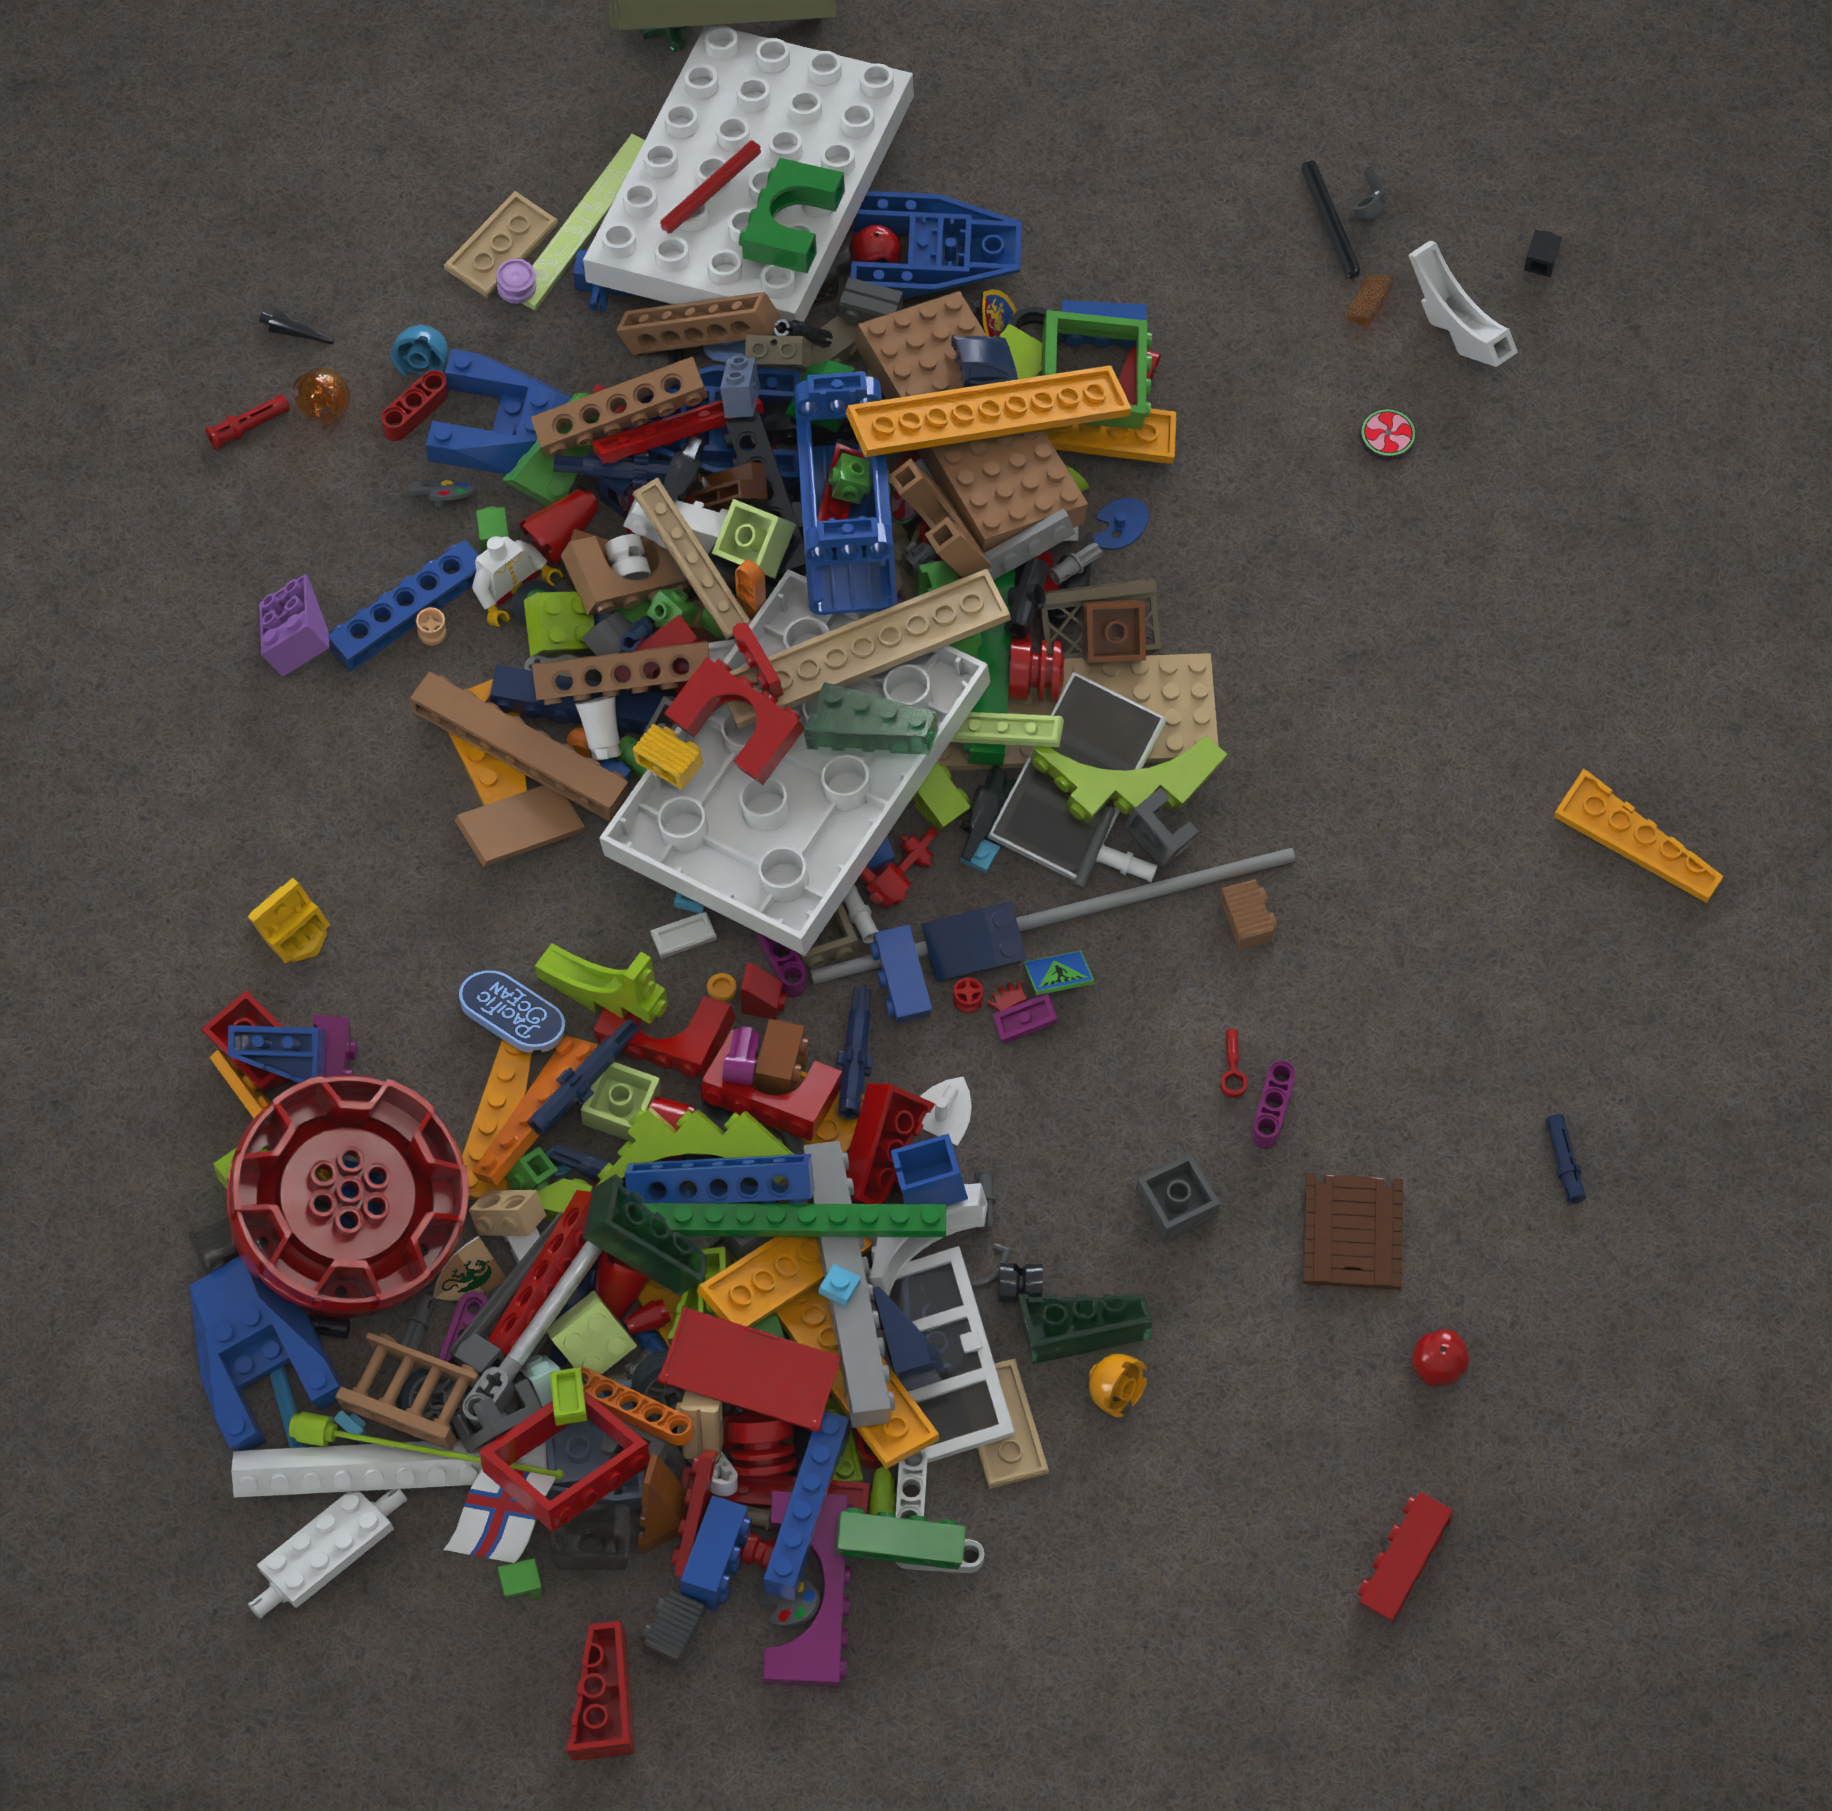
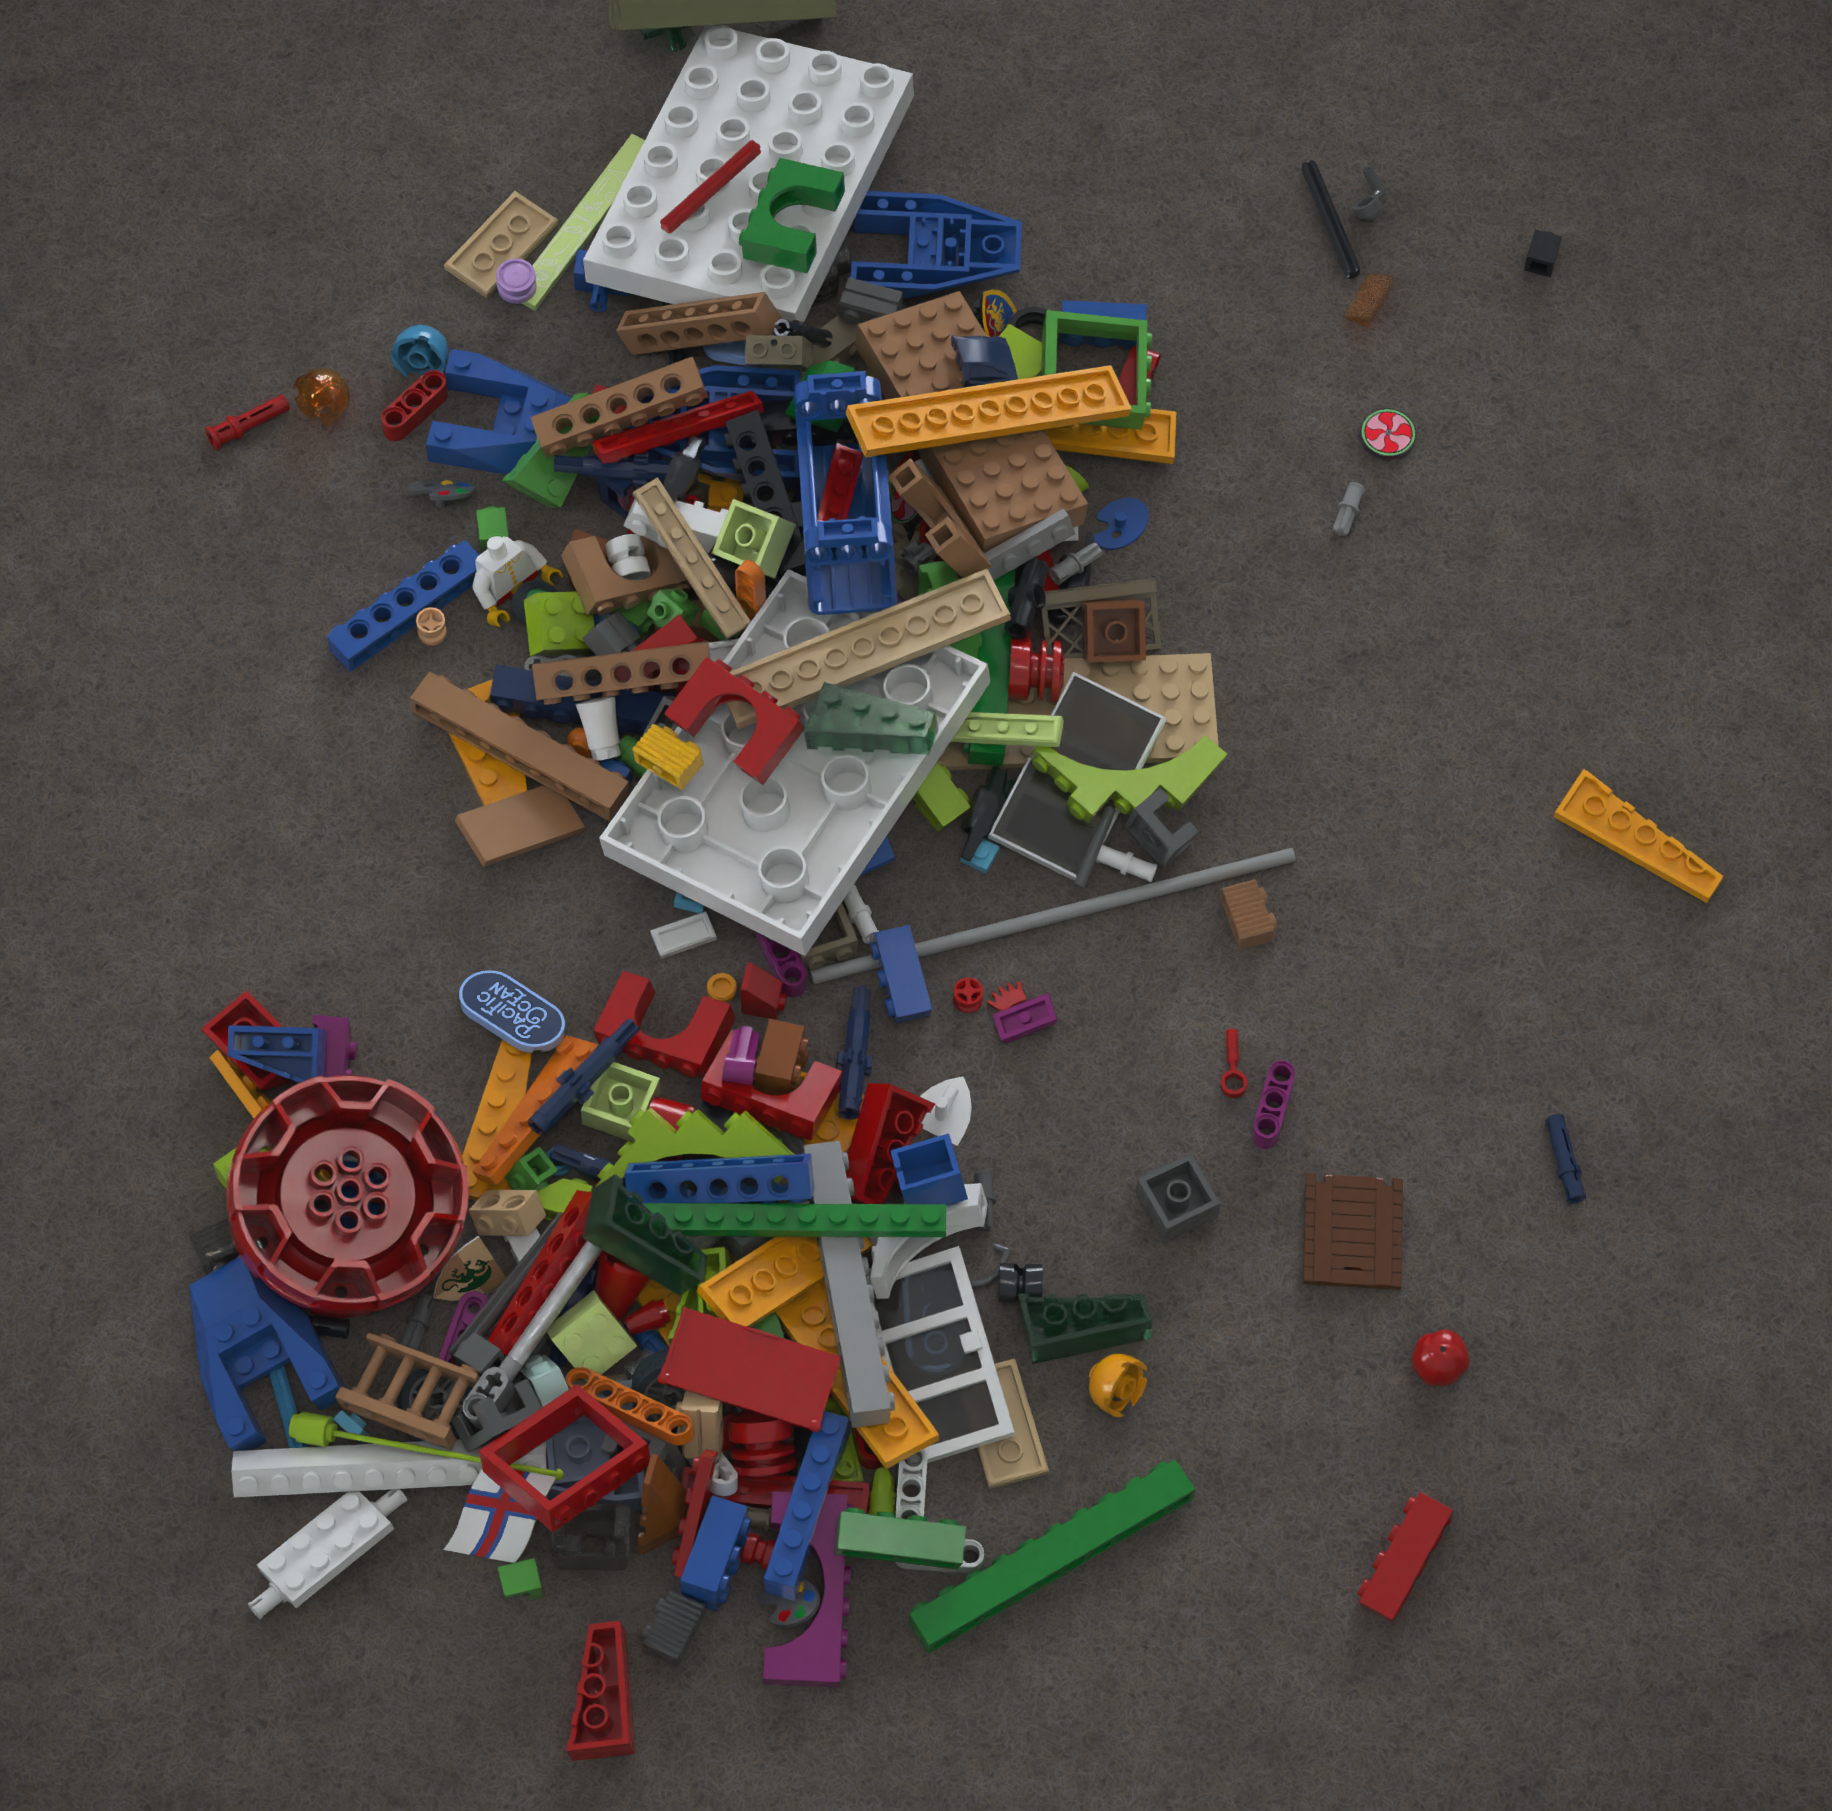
yellow piece [248,878,330,964] -> none
black piece [259,308,334,344] -> none
medium lavender slope [259,574,329,677] -> none
red cone [518,489,599,567] -> none
lime arch [535,943,668,1024] -> none
lime tile [550,1367,587,1426] -> none
dark blue pin [619,616,657,652] -> none
reddish brown piece [690,462,768,513] -> none
sand blue brick [720,356,760,418] -> none
red hinge [732,622,784,698] -> none
medium azure plate [819,1264,861,1306] -> none
bright green brick [828,453,873,504] -> none
red piece [850,225,902,264] -> none
red piece [860,826,938,908] -> none
dark blue slope [873,1286,944,1391] -> none
dark blue slope [921,901,1026,981] -> none
piece [1023,950,1095,995] -> none
white arch [1409,241,1518,367] -> none
none -> green brick [909,1459,1195,1654]
none -> light grey axle [1332,482,1365,536]

